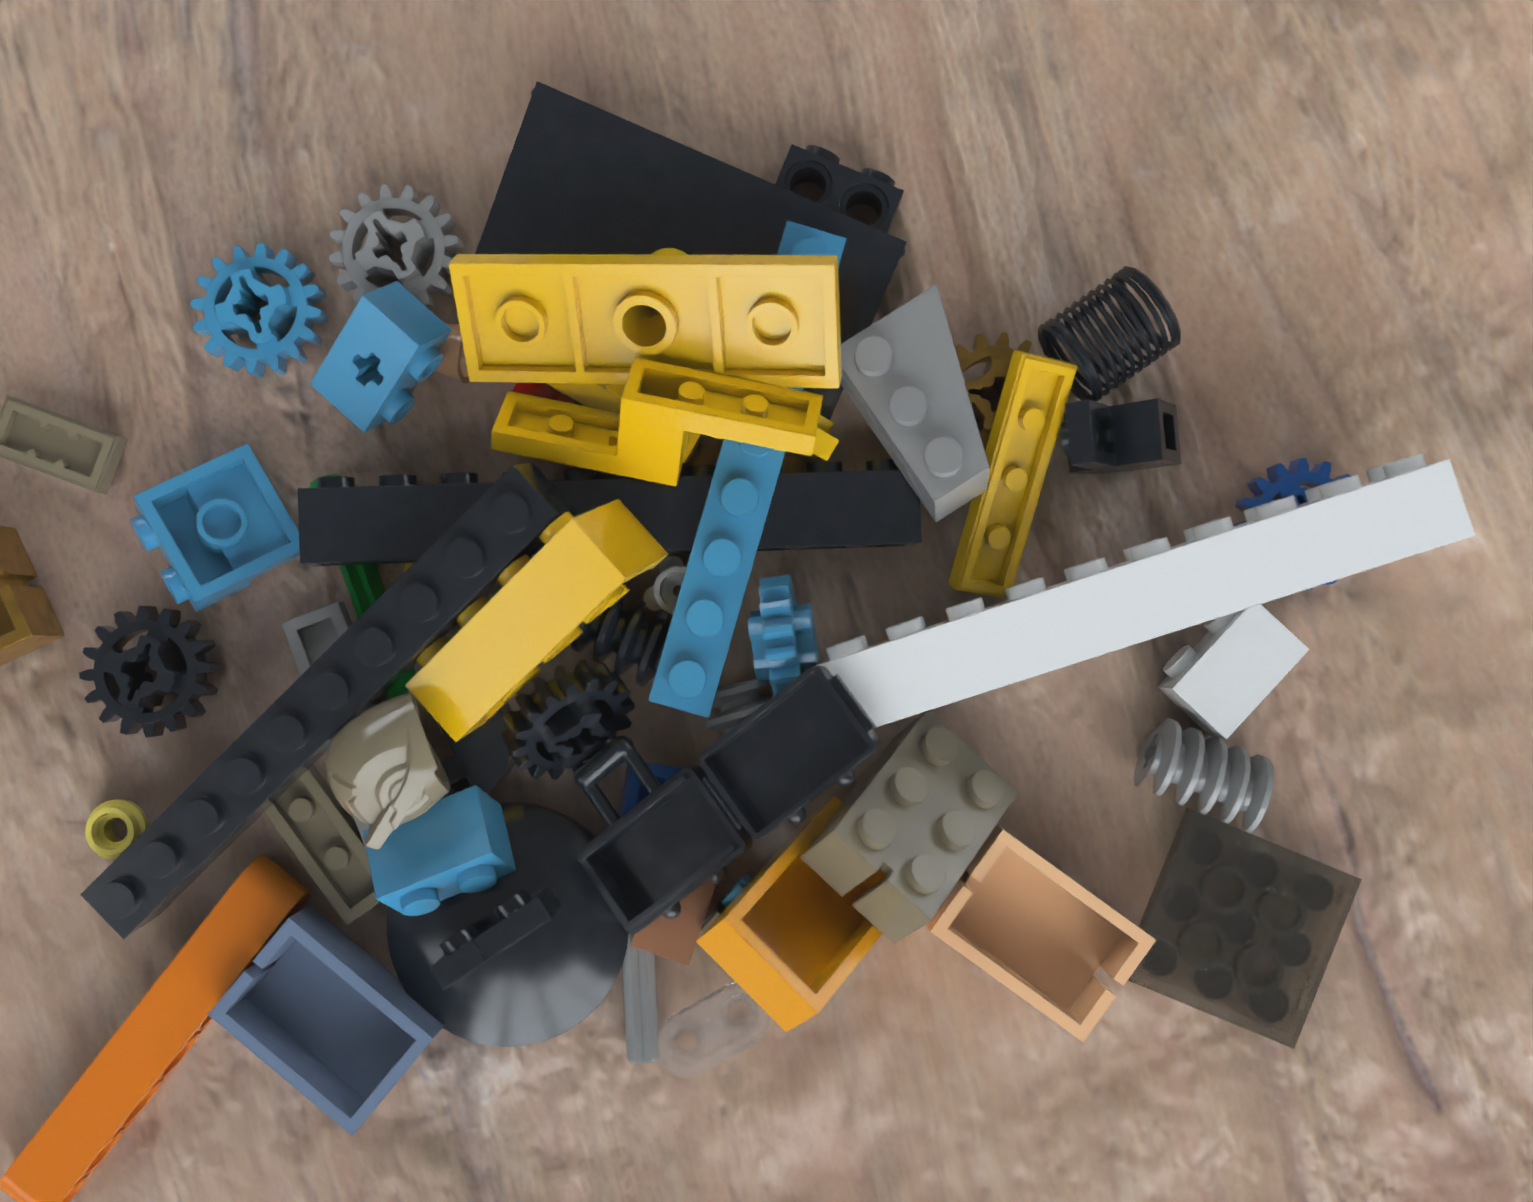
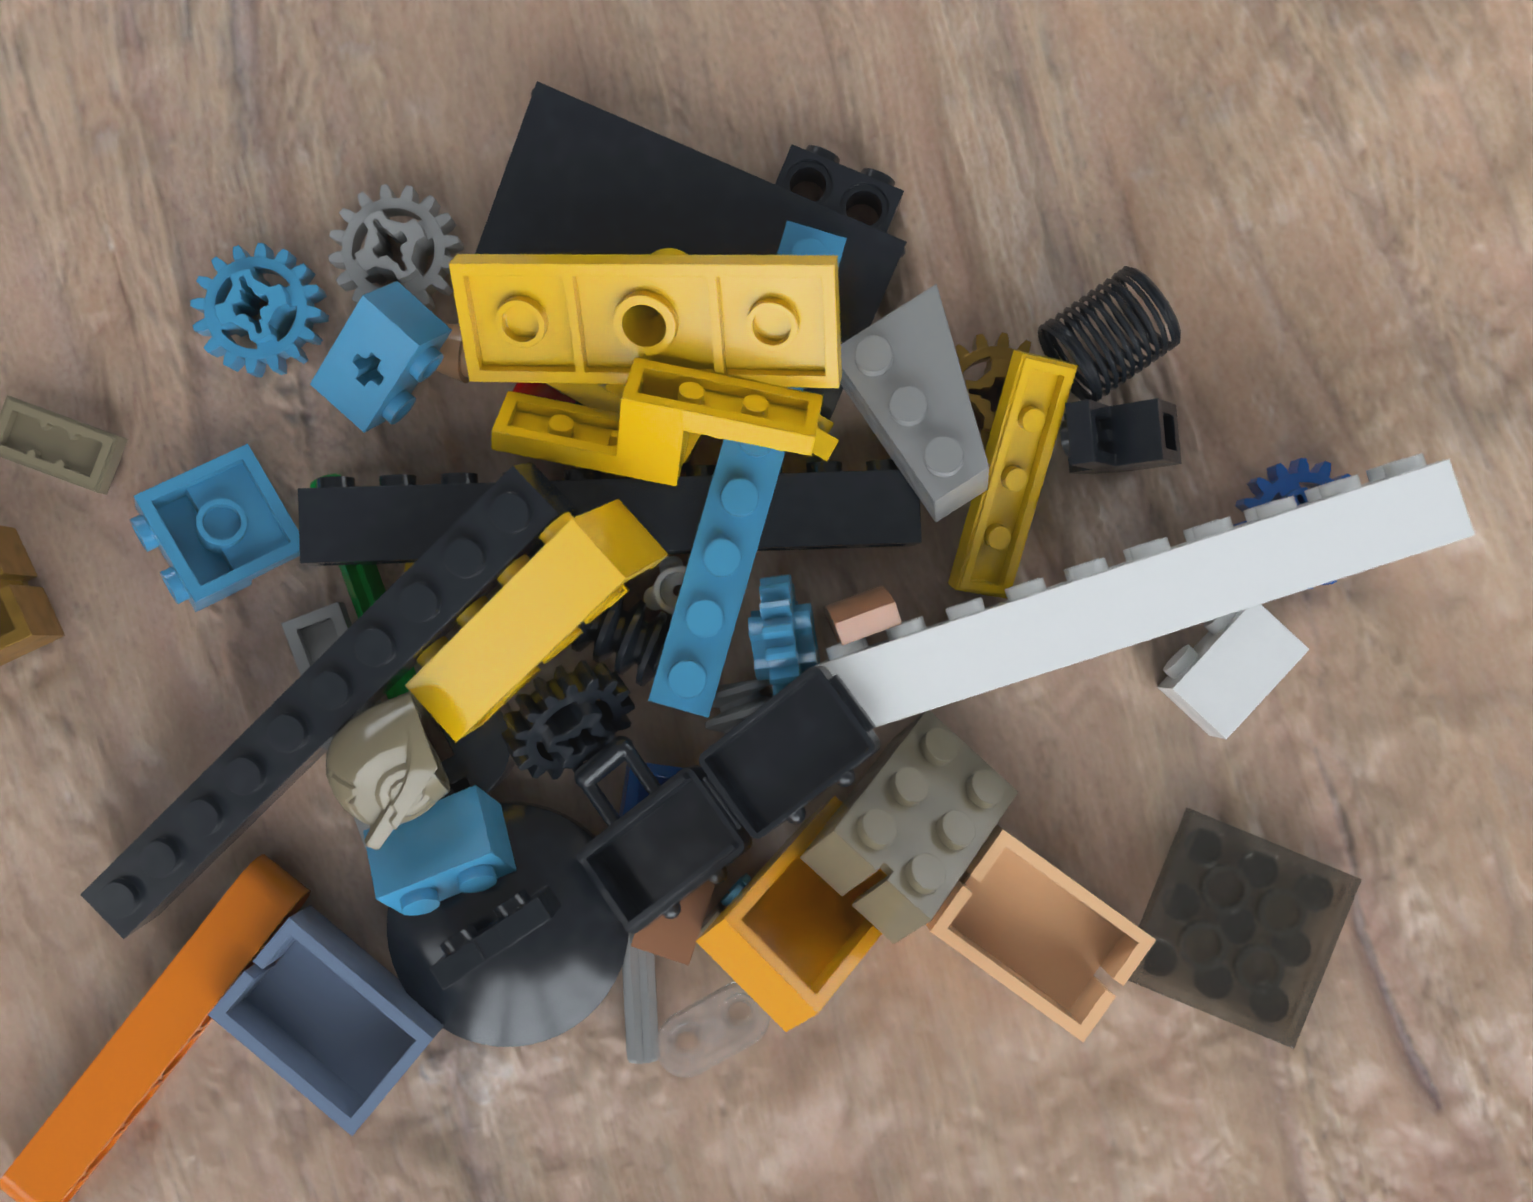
black gear [79,606,221,737] -> none
light yellow plate [85,799,149,860] -> none
dark tan plate [264,765,380,926] -> none
light grey piece [1133,718,1274,833] -> none
none -> nougat slope [823,585,902,646]

